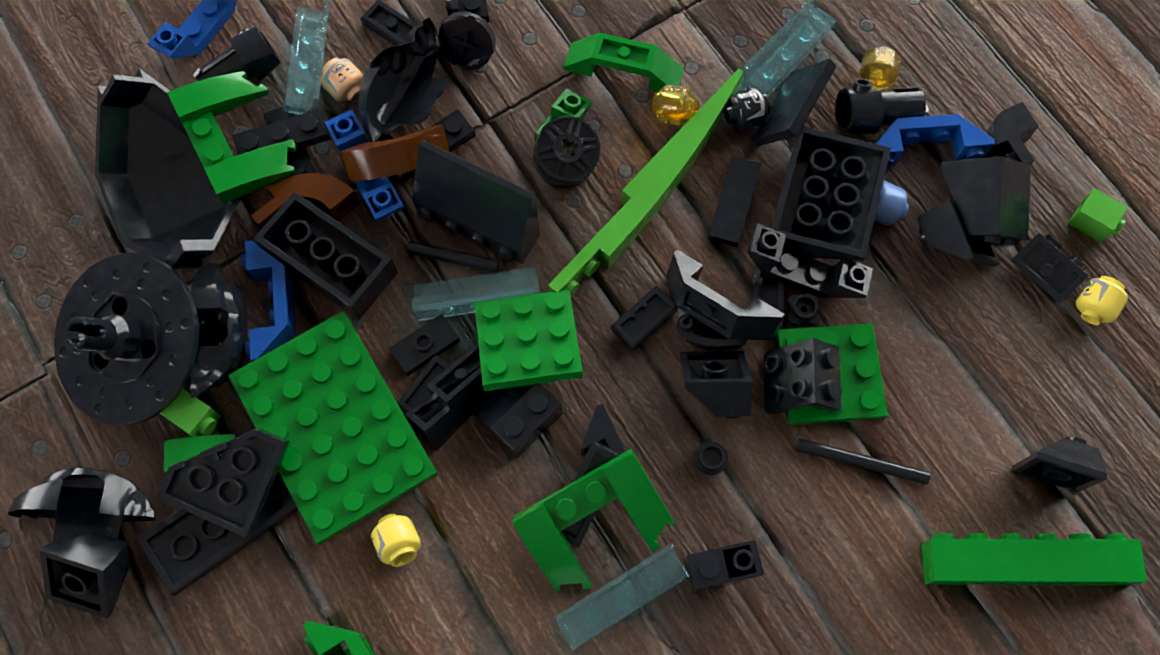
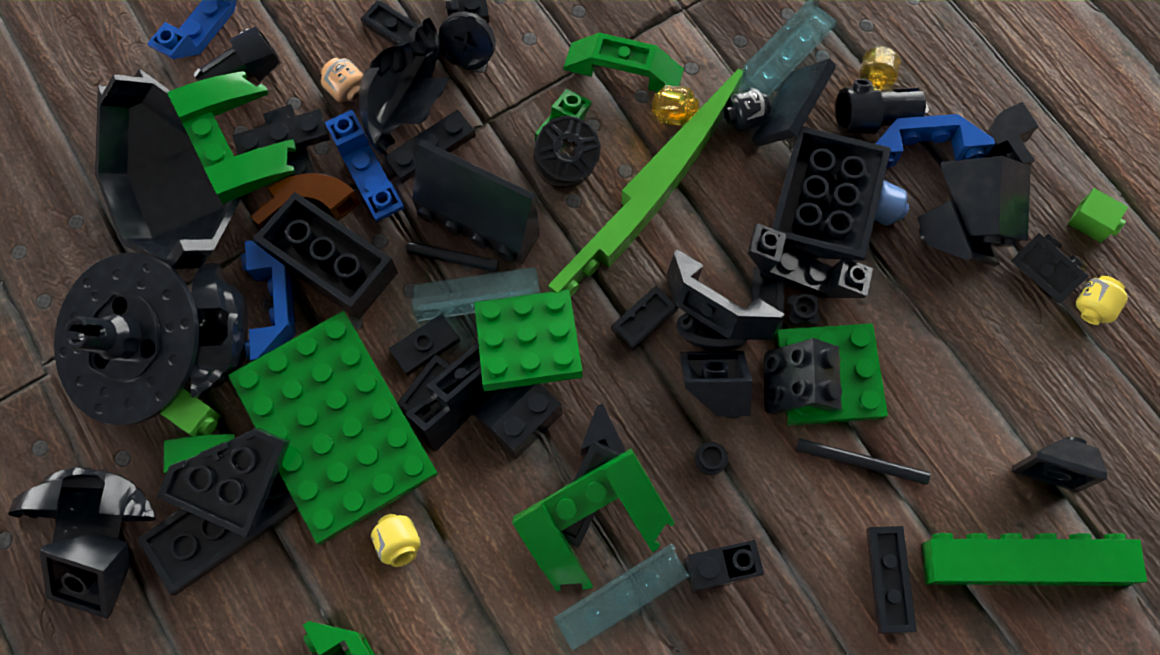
clear light blue panel [283,0,330,115] -> none
reddish brown arch [341,125,450,181] -> none
black tile [708,156,762,248] -> none
none -> black plate [866,526,917,634]

